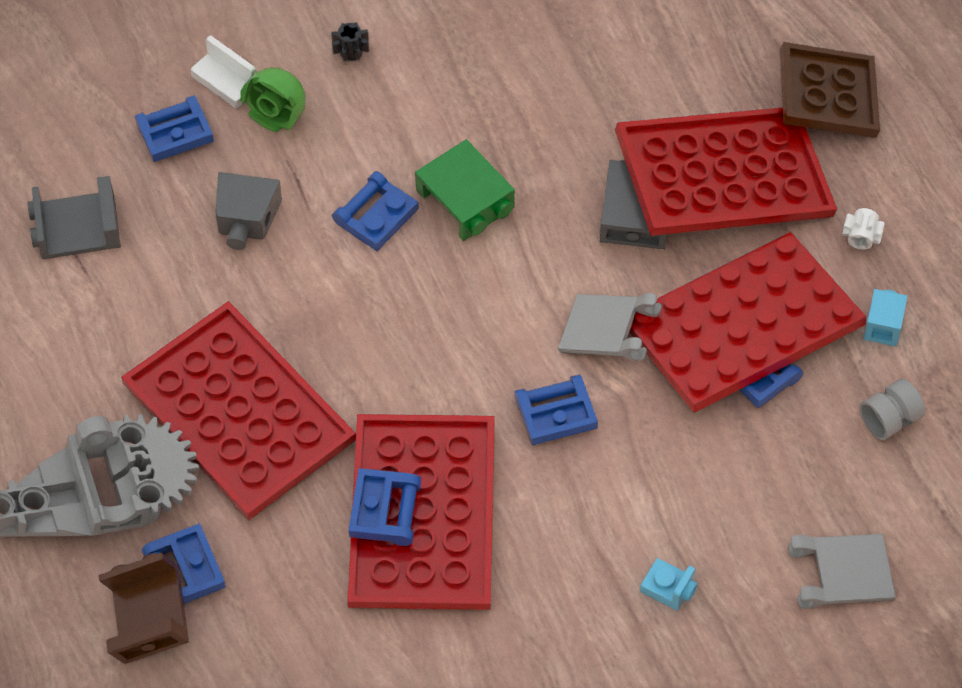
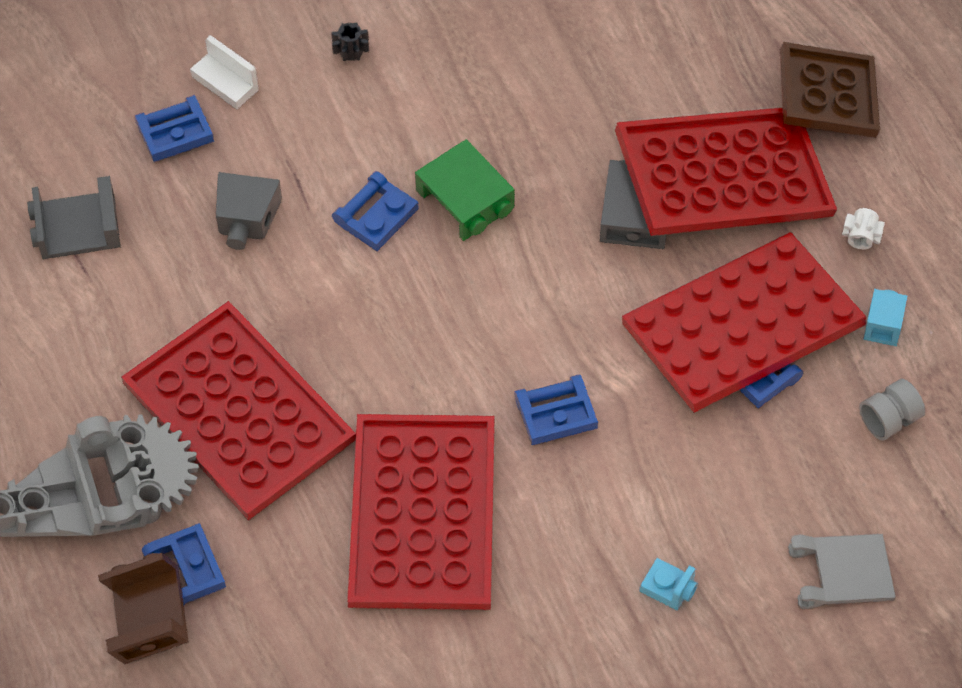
bright green cylinder [240,67,306,132] -> none
blue plate [348,468,422,546] -> none
light grey flag [558,293,662,361] -> none

